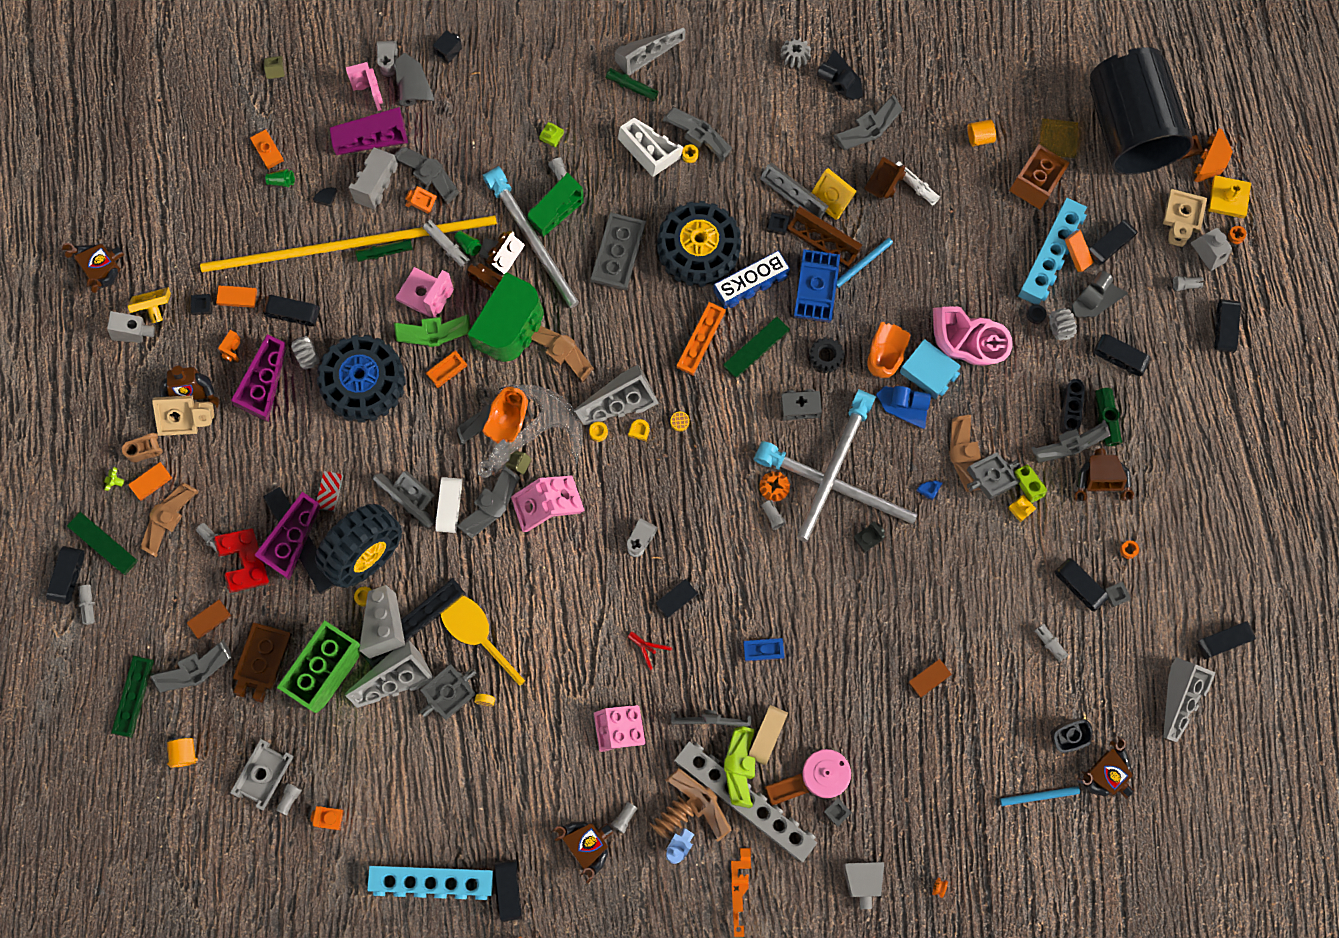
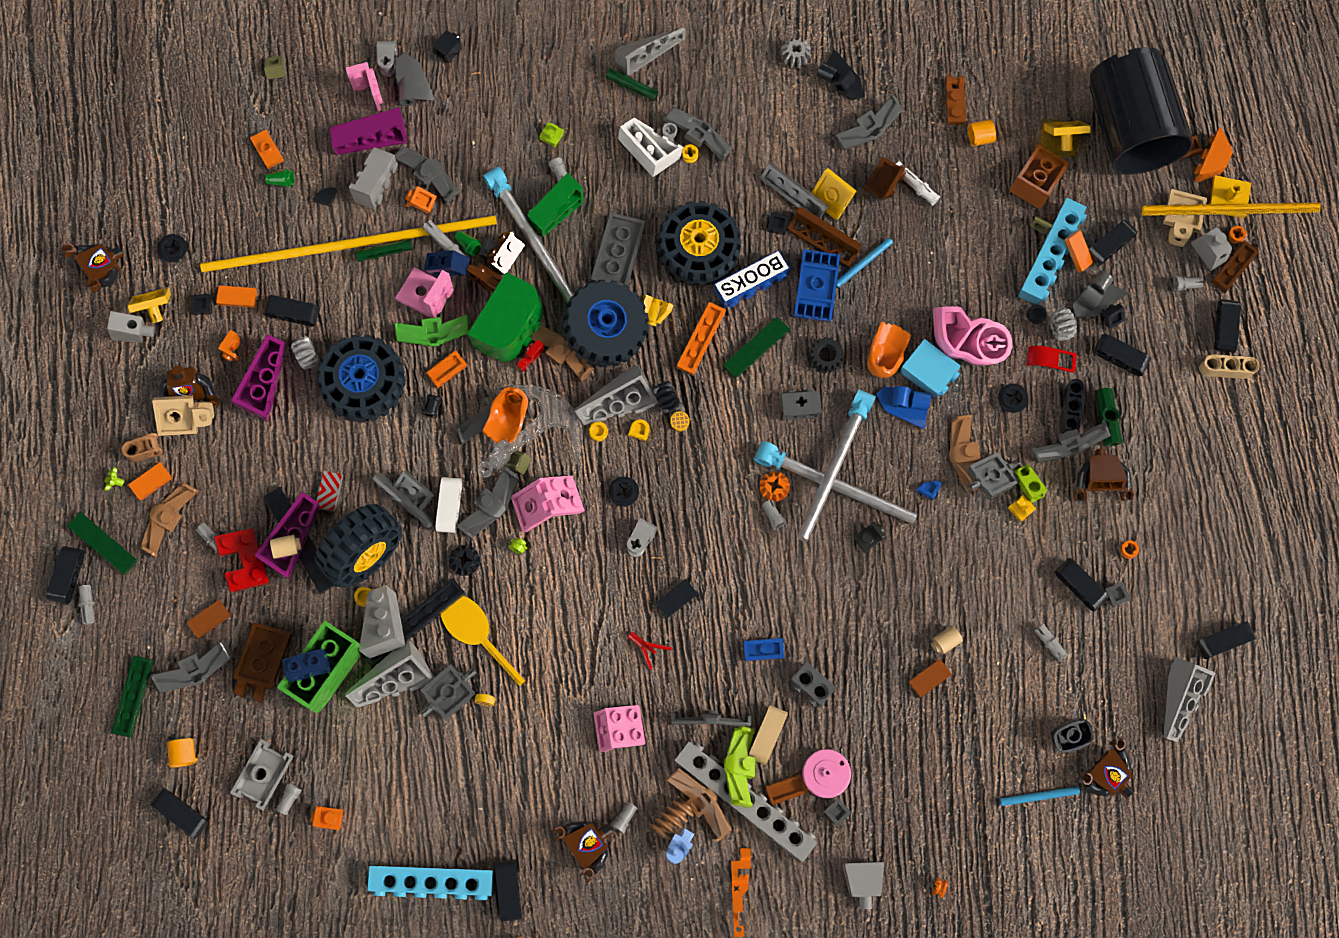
none -> black beam [150,787,209,839]
none -> black gear [157,234,188,263]
none -> tan brick [270,535,301,559]
none -> dark blue brick [282,649,331,682]
none -> black bush [421,394,443,419]
none -> dark blue brick [424,250,469,277]
none -> black gear [449,545,480,576]
none -> lime plate [509,538,527,555]
none -> red plate [517,340,545,372]
none -> black wheel [562,280,649,367]
none -> black gear [608,476,639,507]
none -> yellow brick [642,294,674,326]
none -> black gear [654,381,681,415]
none -> light grey pin [662,123,677,143]
none -> dark grey brick [790,662,837,708]
none -> tan brick [931,625,963,654]
none -> dark orange plate [945,76,966,125]
none -> black gear [998,384,1029,414]
none -> red piece [1026,346,1077,373]
none -> olive slope [1031,215,1053,234]
none -> yellow tile [1044,120,1090,151]
none -> black tile [1101,304,1125,329]
none -> yellow axle [1141,202,1321,216]
none -> tan beam [1199,355,1260,379]
none -> reddish brown tile [1211,240,1260,293]

